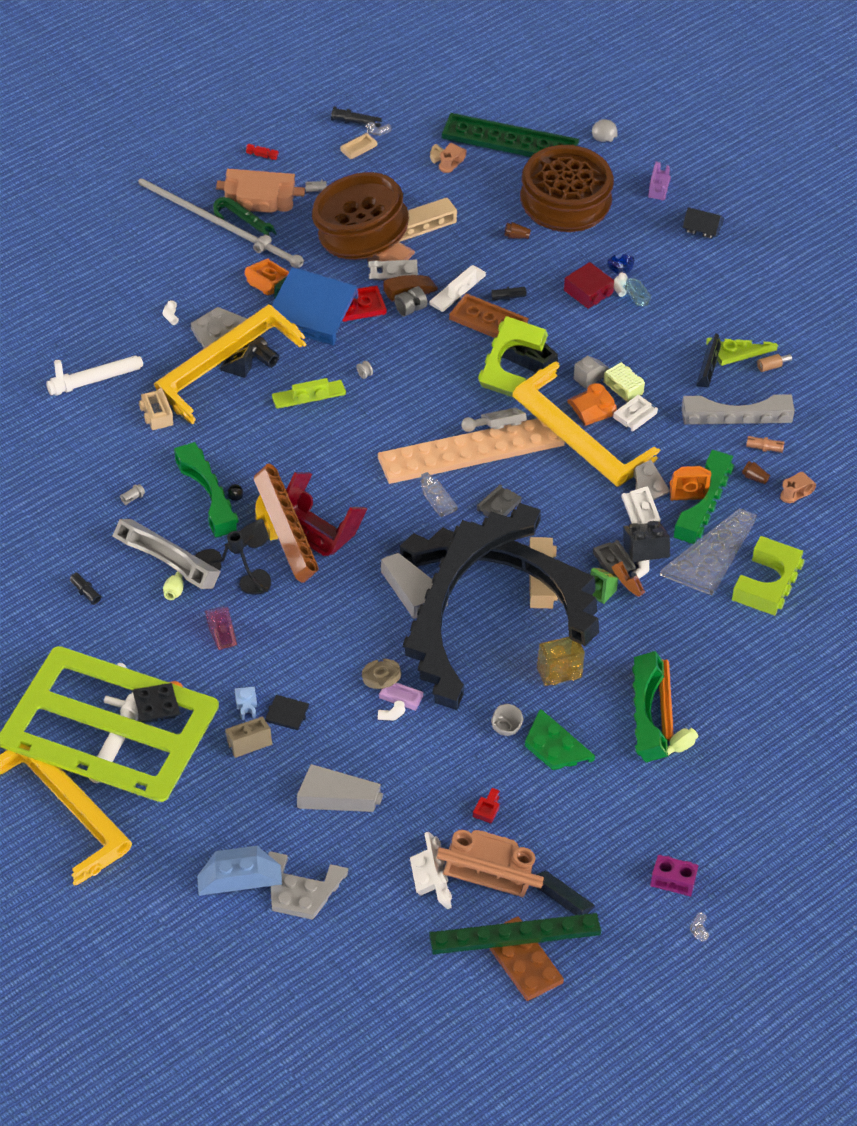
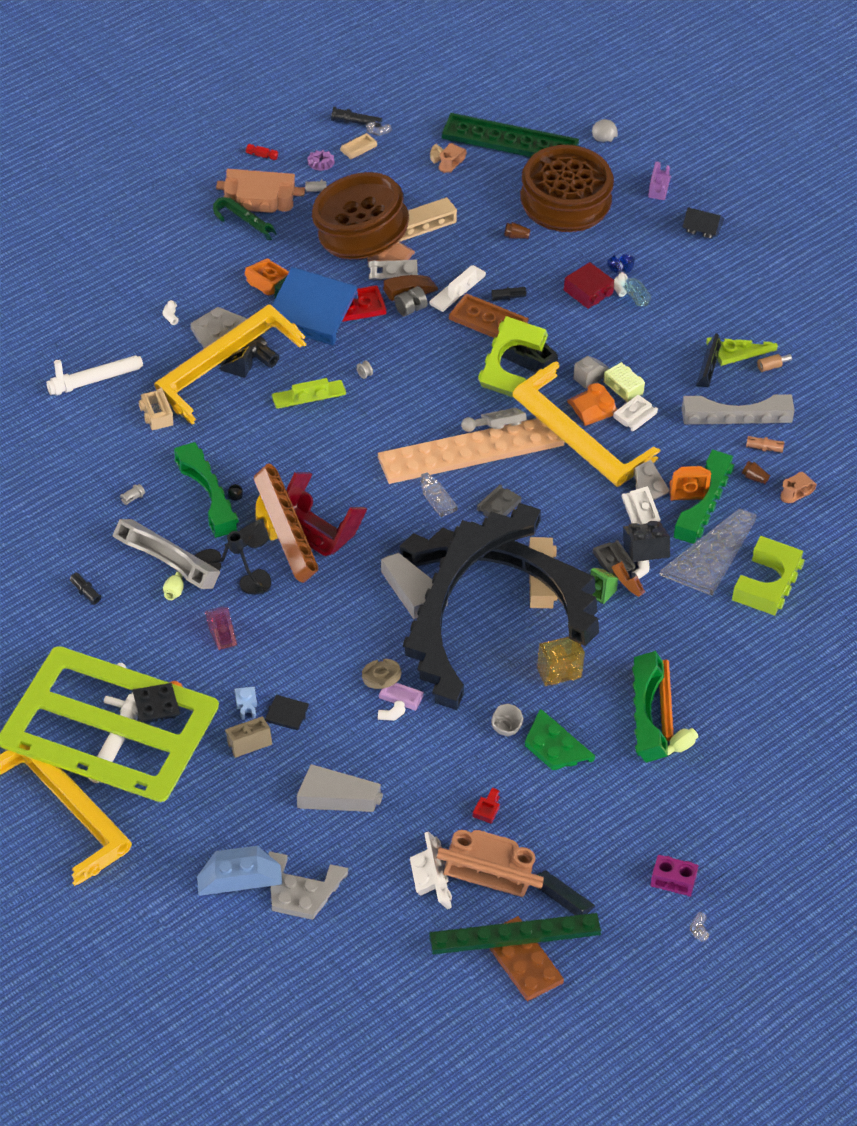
light grey bar [138,178,304,268] -> none
none -> medium lavender gear [308,150,335,170]

